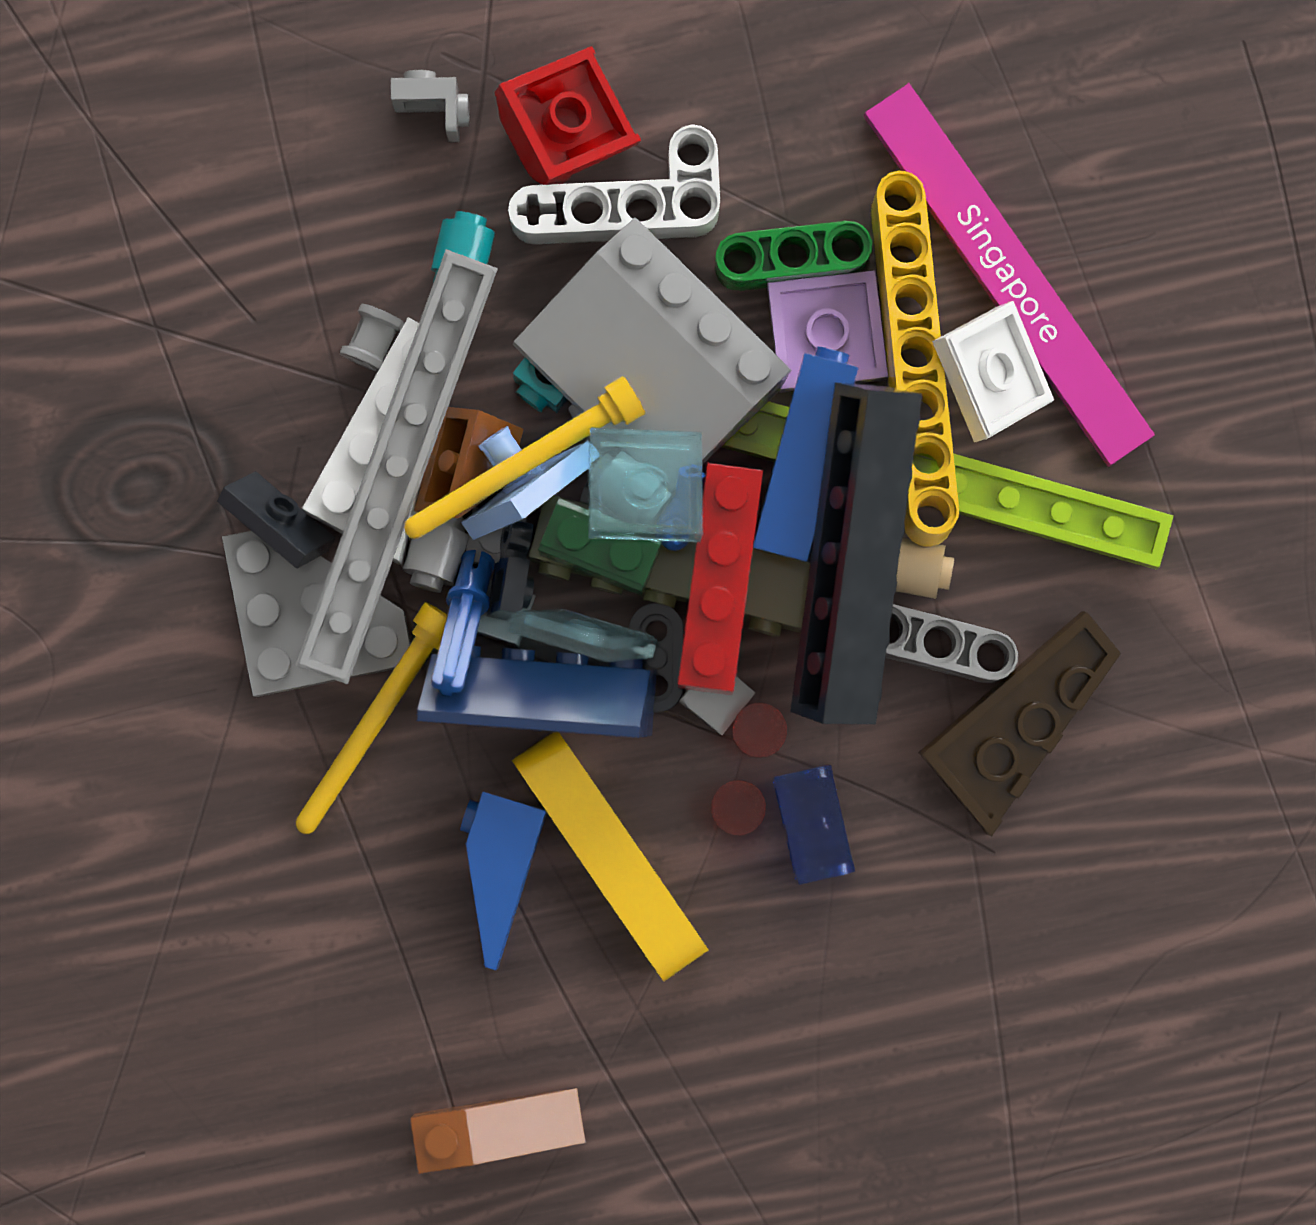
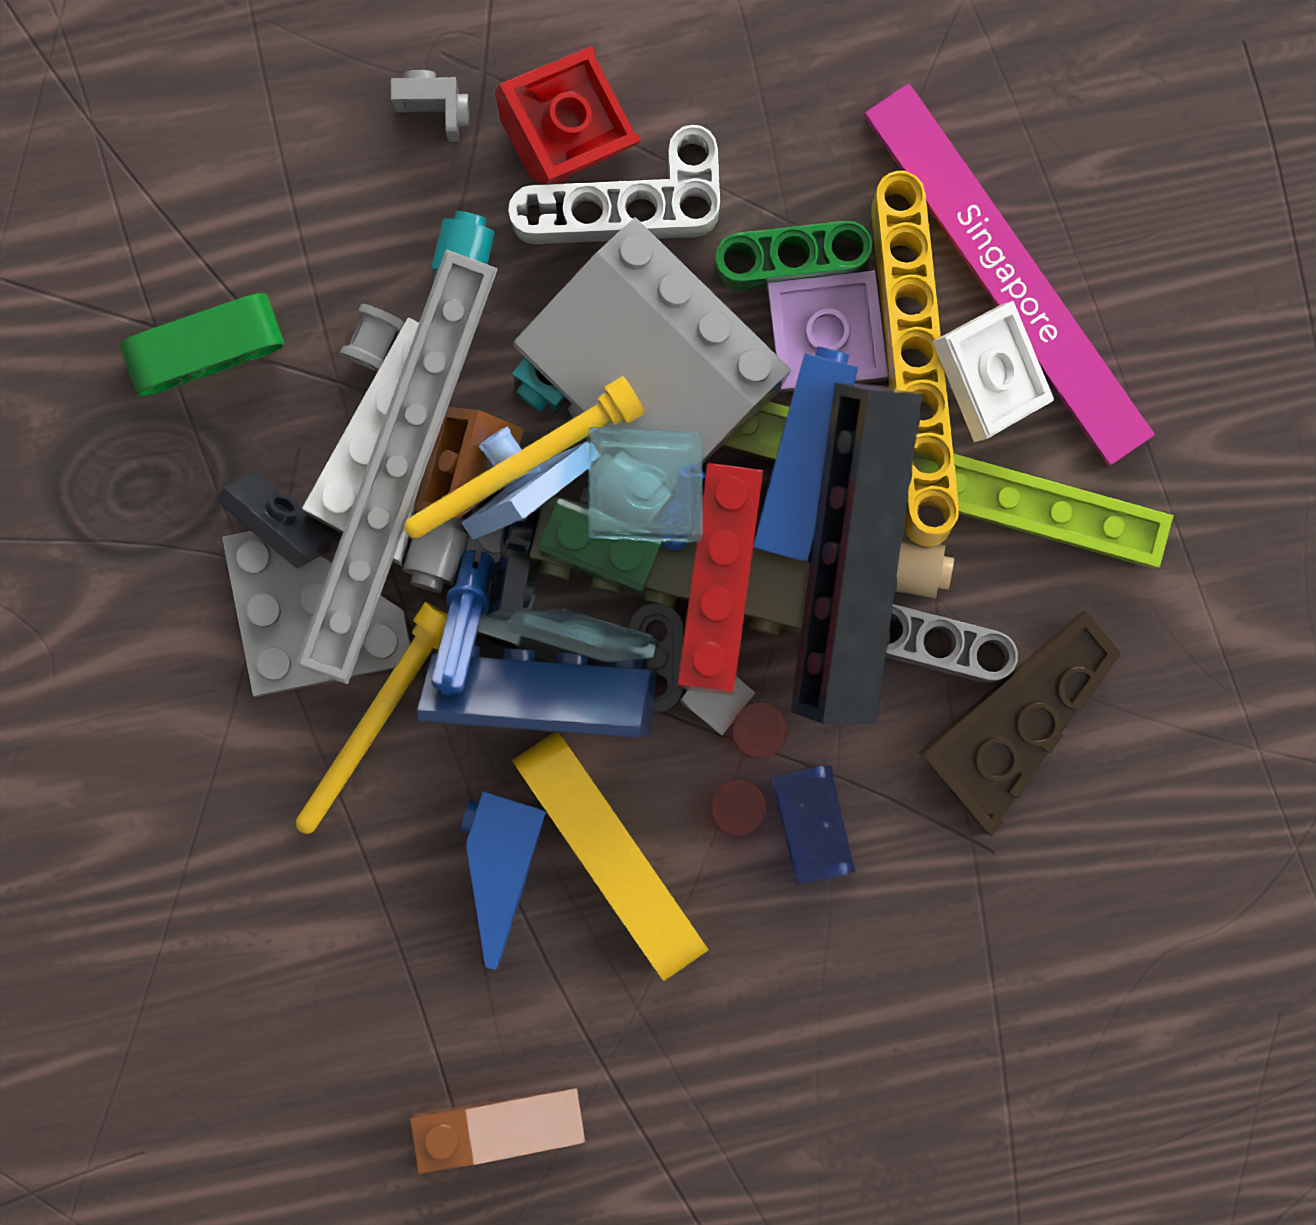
none -> green beam [119,293,285,397]

